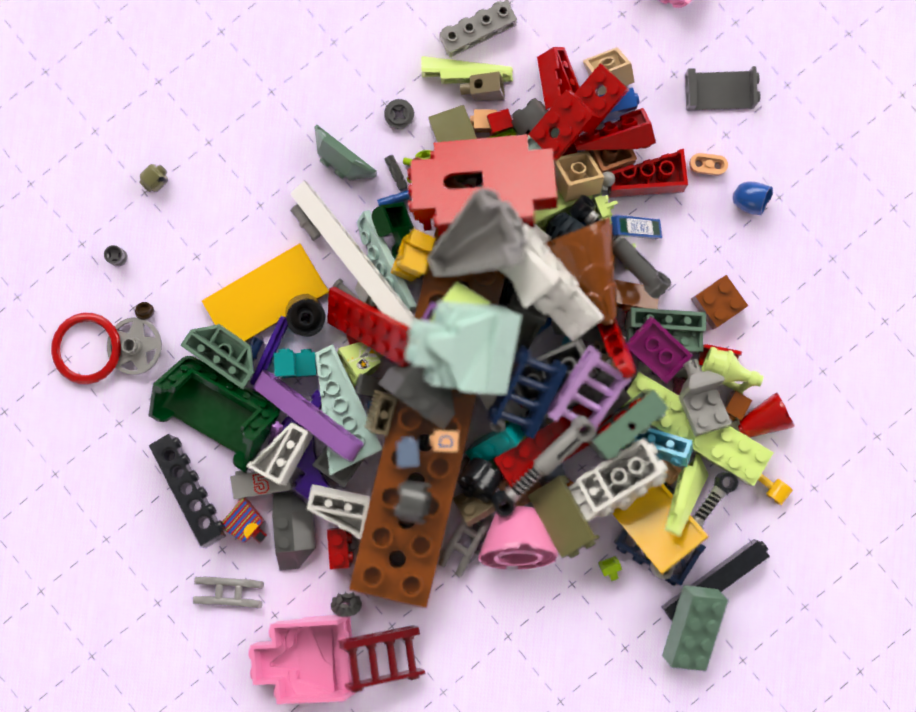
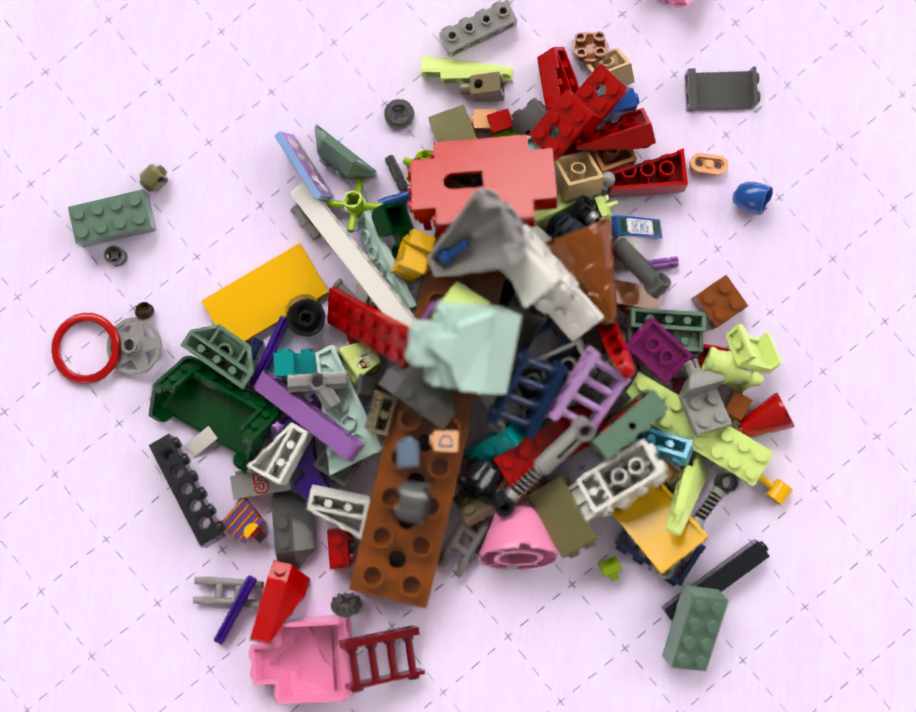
none -> sand green brick [68,189,157,247]
none -> white sticker [185,426,217,457]
none -> dark purple axle [214,575,257,644]
none -> red wedge [249,560,310,645]
none -> tile [275,131,334,200]
none -> light grey piece [287,371,348,411]
none -> lime bar [327,178,384,233]
none -> blue bar [438,240,470,264]
none -> dark orange dish [571,31,609,63]
none -> medium lavender axle [647,256,679,270]
none -> yellowish green panel [725,324,782,374]

